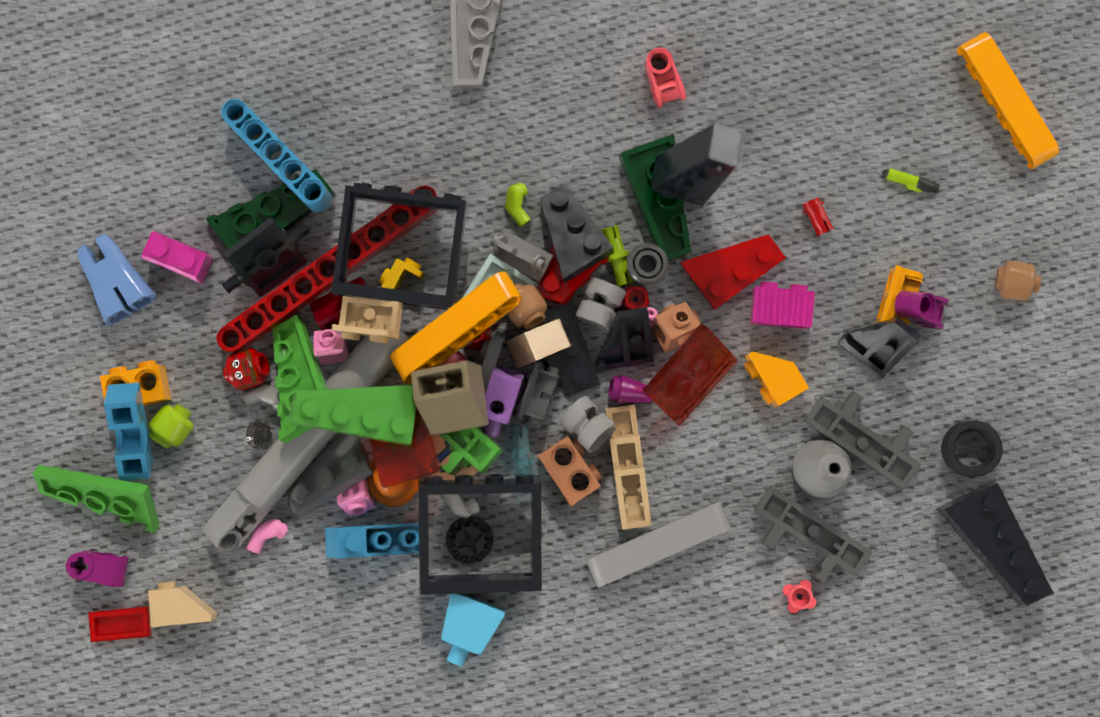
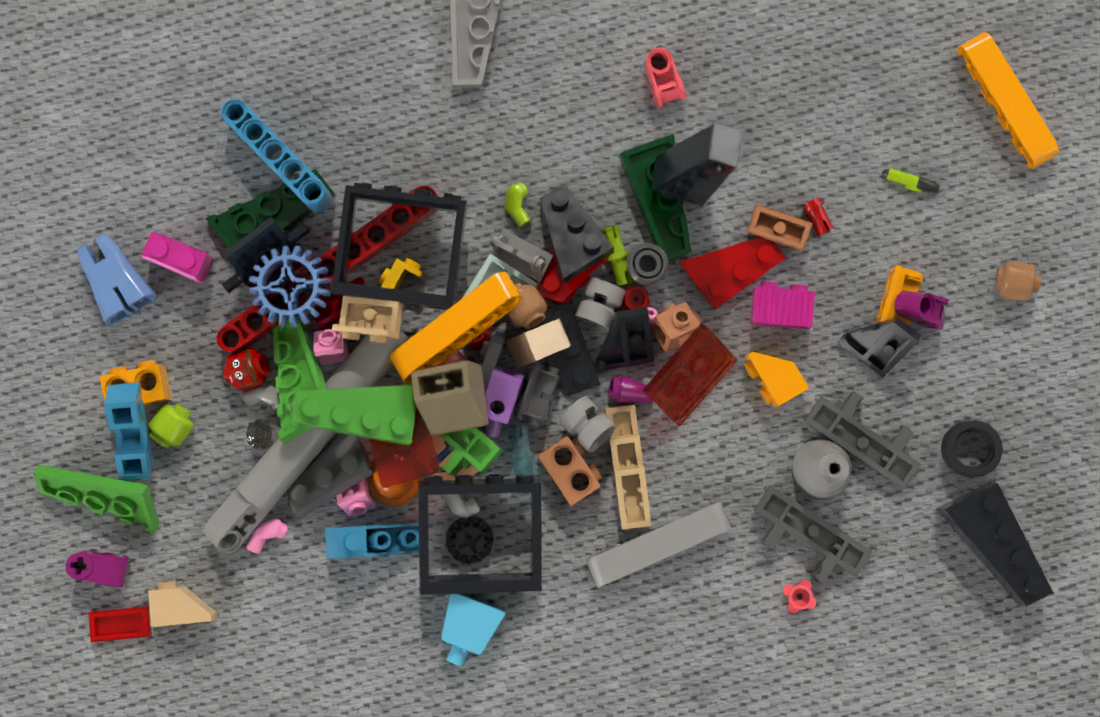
none -> medium blue gear [249,246,332,327]
none -> nougat slope [747,204,813,252]

